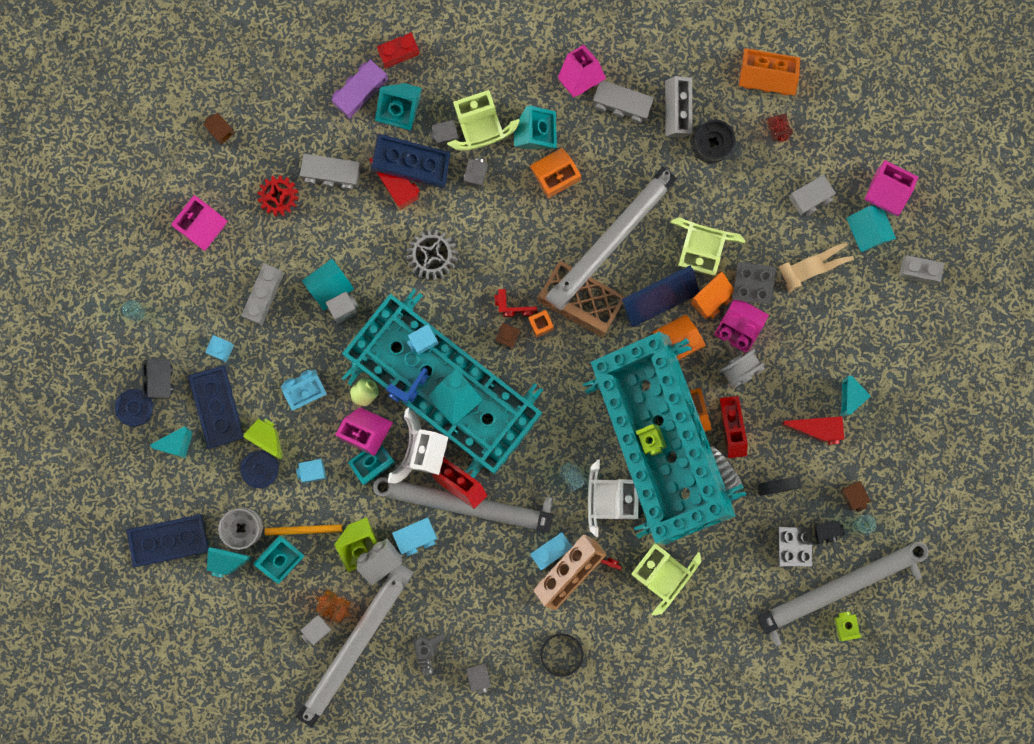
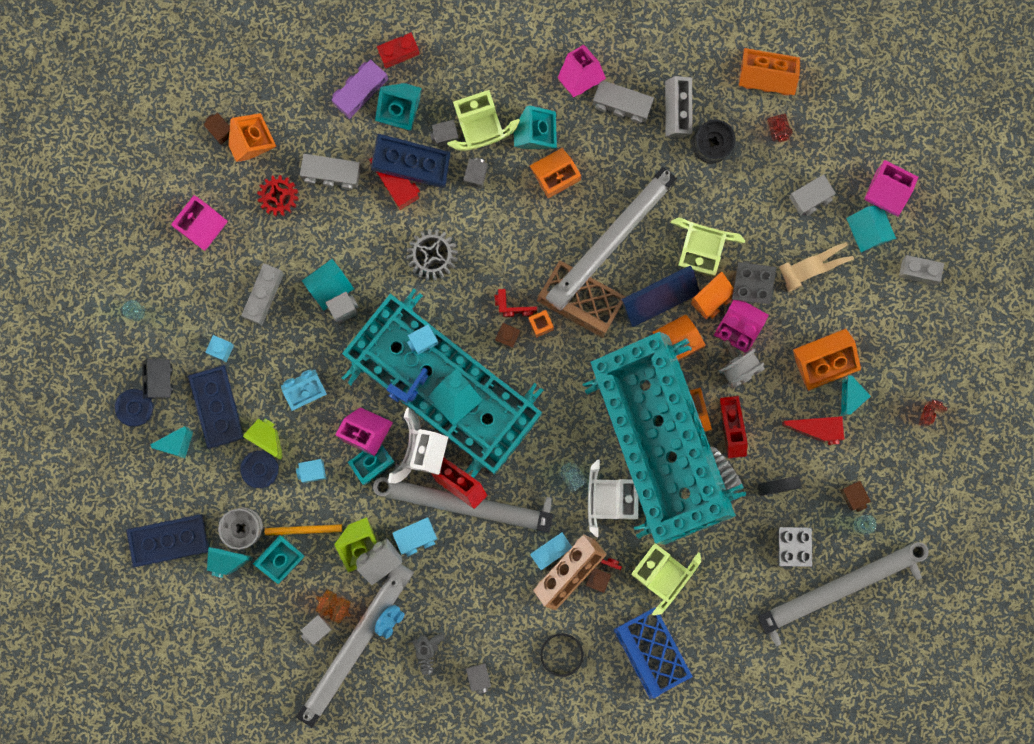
yellowish green head [350,378,379,406] -> none
lime brick [636,424,667,456] -> none
black brick [813,521,845,544] -> none
lime brick [834,611,861,641] -> none
none -> orange slope [228,113,276,162]
none -> dark azure piece [375,605,405,639]
none -> reddish brown brick [585,568,611,593]
none -> blue fence [613,607,693,699]
none -> orange slope [793,329,861,391]
none -> clear red bracket [918,400,947,427]

